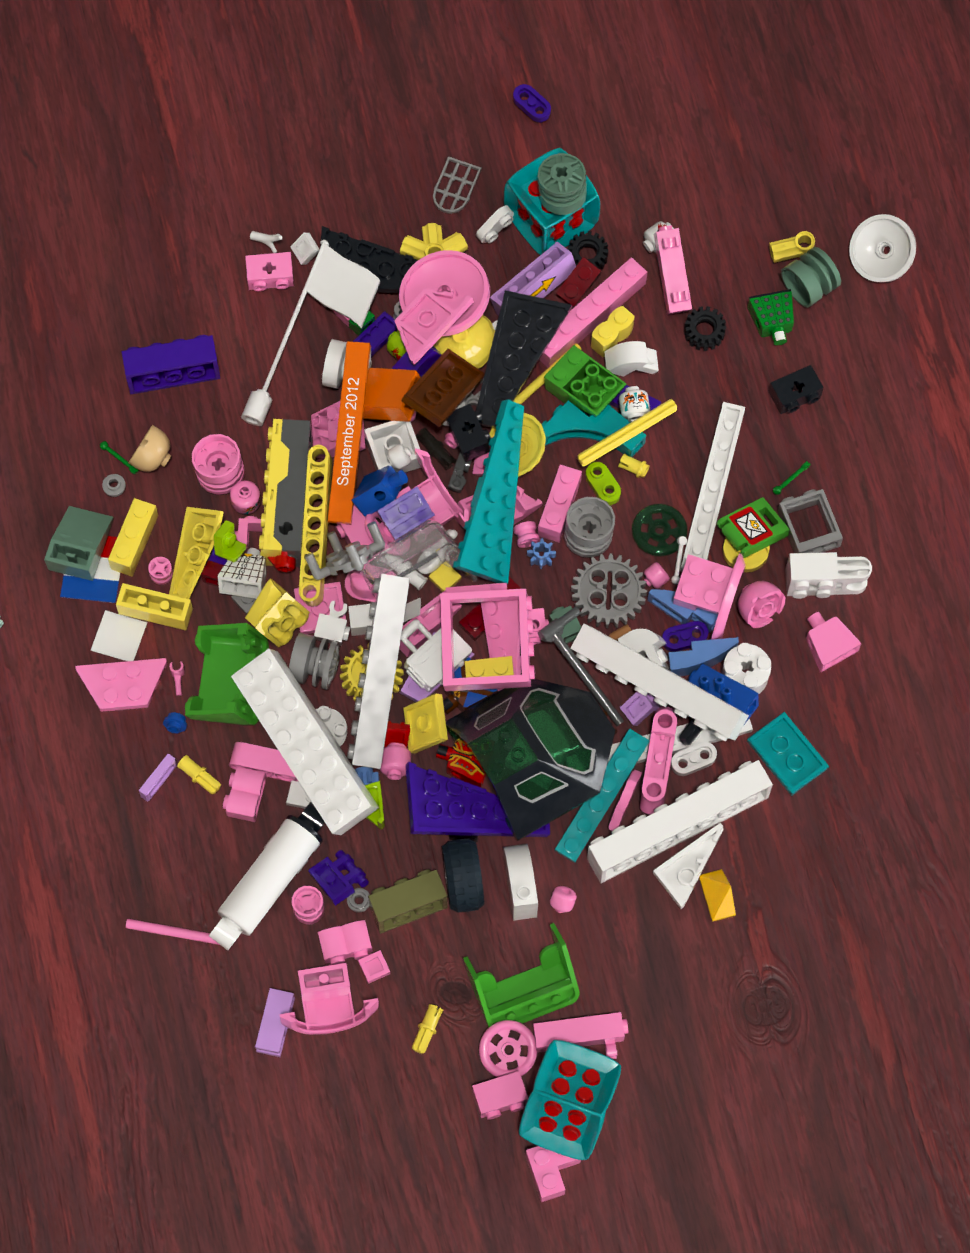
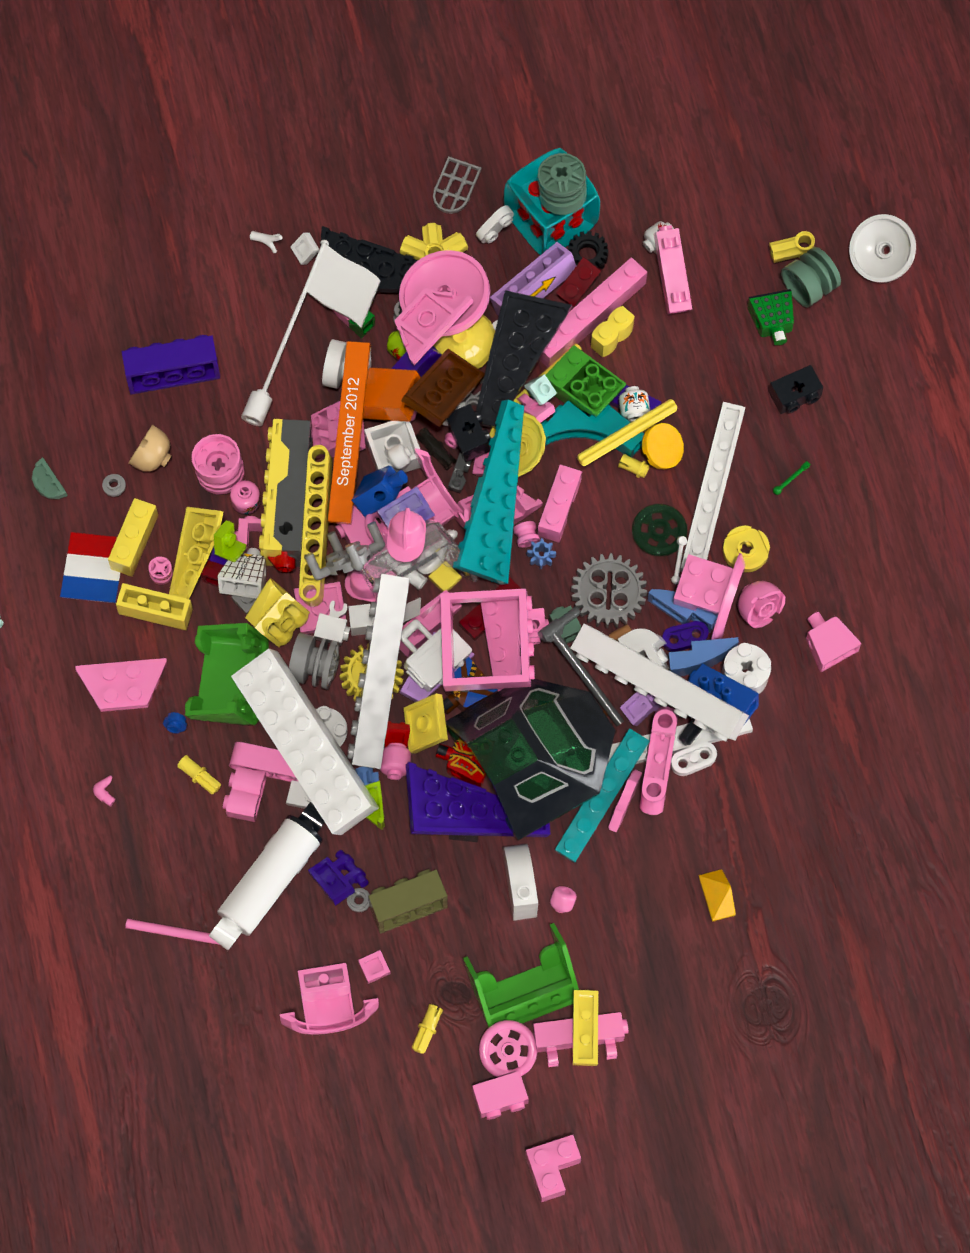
sand green slope [44,506,114,581] -> none
white sticker [91,610,147,661] -> none
green hinge [100,441,139,474] -> none
lavender tile [139,754,177,802] -> none
bright pink hand [169,661,185,696] -> none
bright pink brick [245,252,294,291] -> none
lavender piece [255,988,295,1057] -> none
bright pink wheel [292,886,324,924] -> none
bright pink brick [318,920,373,965] -> none
dark purple plate [353,311,398,357] -> none
black wheel [442,839,484,913] -> none
bright pink piece [446,583,507,593] -> none
light yellow plate [465,656,514,678] -> none
dark purple plate [513,84,551,122] -> none
teal piece [519,1040,621,1160] -> none
light grey wheel [564,497,615,558] -> none
lime plate [585,462,621,505] -> none
white brick [587,760,773,884] -> none
white brick [604,341,659,377] -> none
bright pink piece [644,562,670,589] -> none
white wing [653,823,724,909] -> none
black tyre [684,306,726,351] -> none
bright green container [717,497,790,558] -> none
teal tile [747,712,829,796] -> none
light grey window [777,489,843,553] -> none
white brick [785,552,872,599] -> none
none -> sand green plate [32,457,67,499]
none -> bright pink animal [93,776,116,806]
none -> bright pink piece [387,508,426,562]
none -> bright pink plate [517,394,555,423]
none -> light aqua bracket [524,374,557,405]
none -> light yellow plate [573,990,598,1066]
none -> yellow tile [642,423,684,470]

